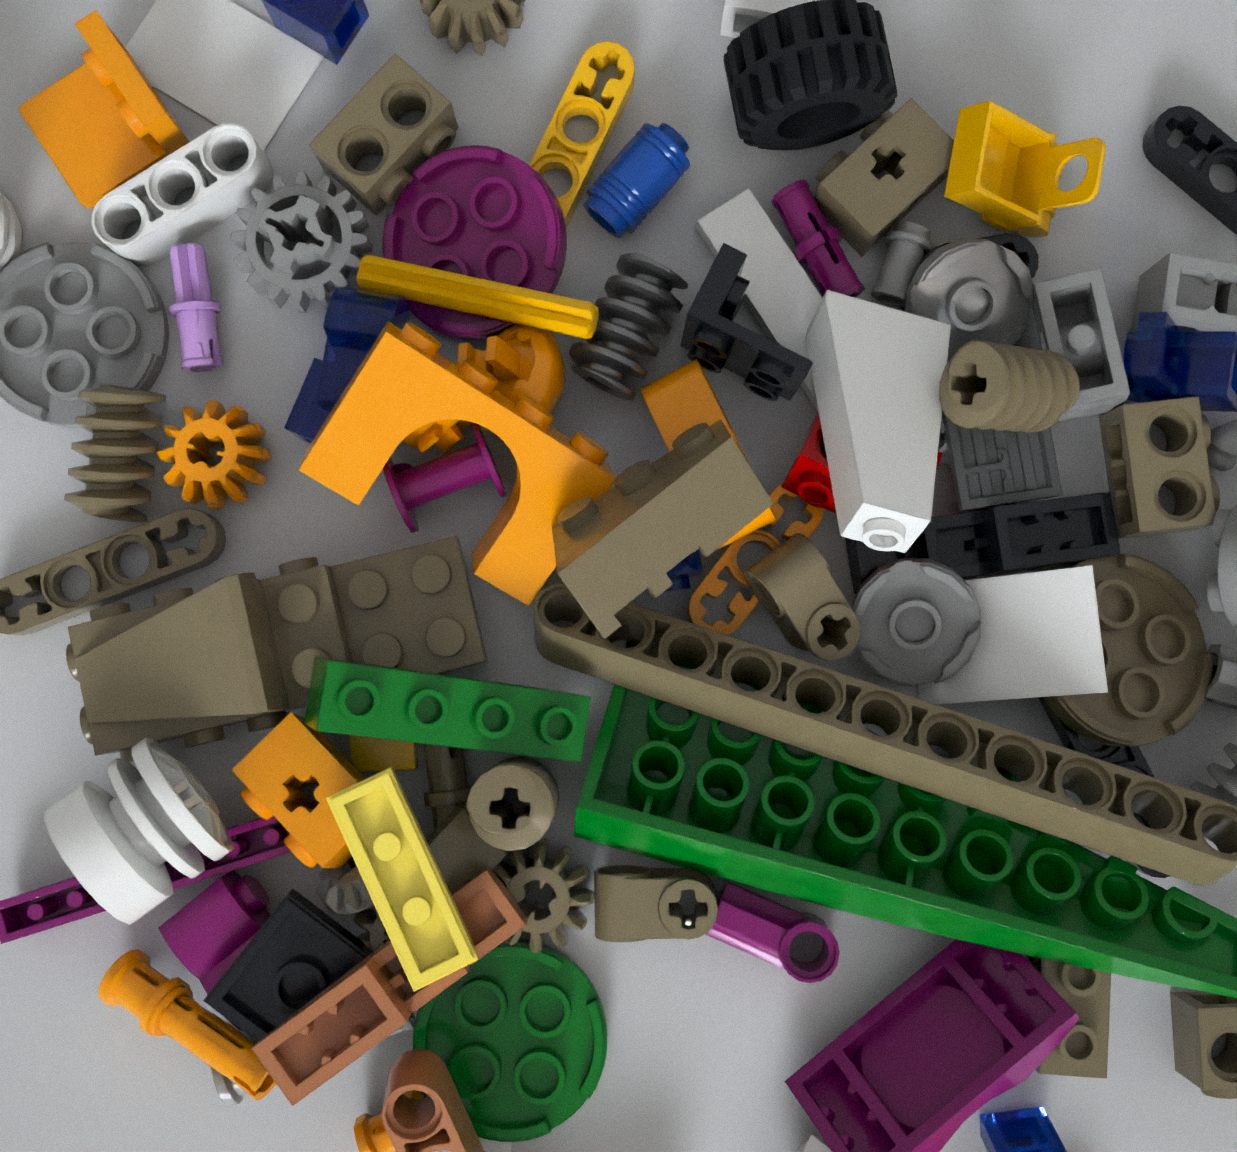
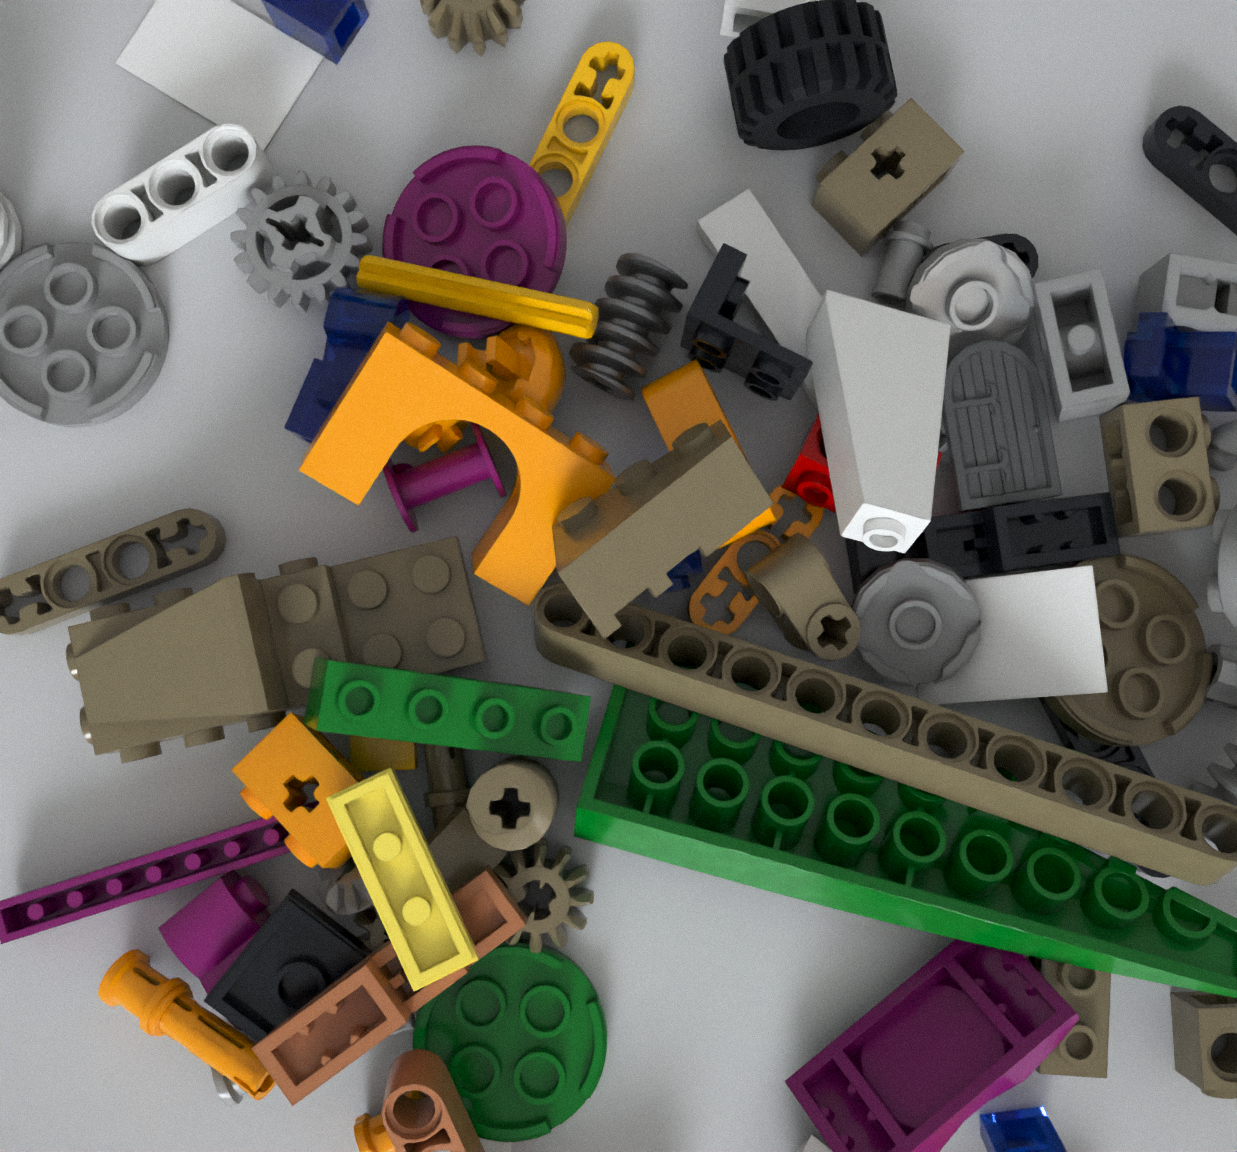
light orange bracket [19,10,189,209] -> none
white wheel [43,737,233,925] -> none
dark tan piece [64,384,166,523] -> none
light orange gear [156,400,272,510] -> none
lavender axle [169,243,224,372] -> none
dark tan brick [309,53,459,216] -> none
blue head [583,123,690,238] -> none
dark tan piece [594,865,718,942] -> none
magenta piece [705,880,840,983] -> none
magenta pin [771,179,865,298] -> none
dark tan piece [939,339,1080,433] -> none
yellow piece [944,100,1106,238] -> none

